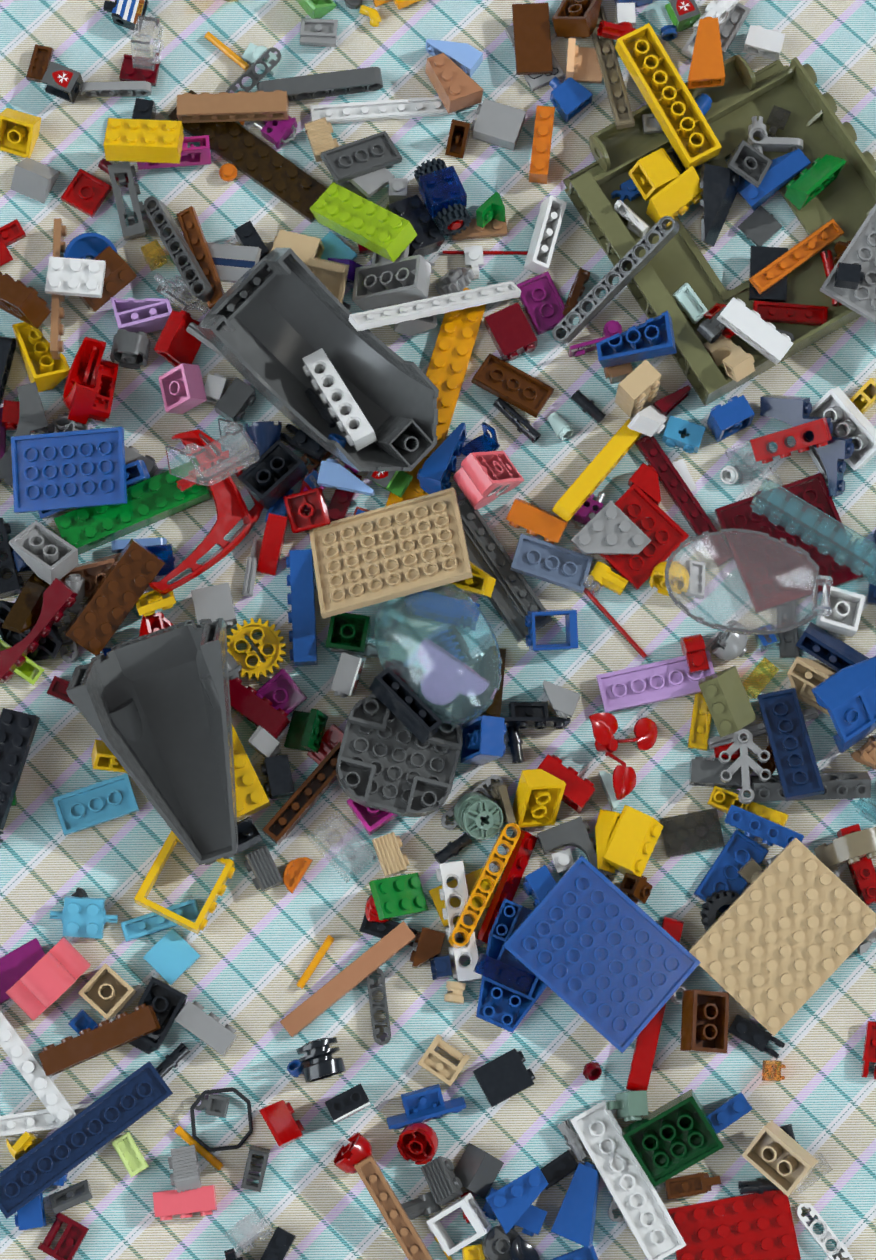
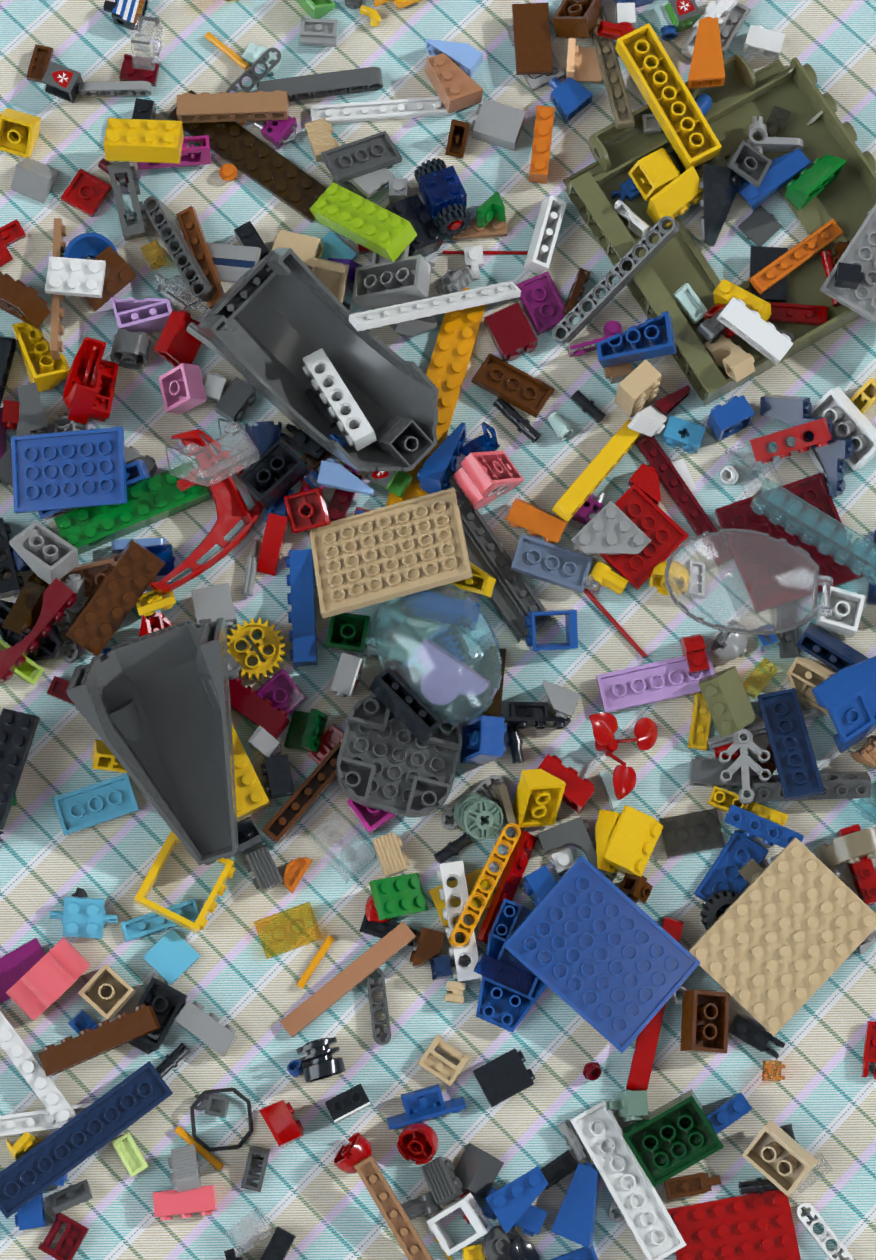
none -> clear yellow plate [254,901,323,959]
none -> yellow brick [713,278,771,322]

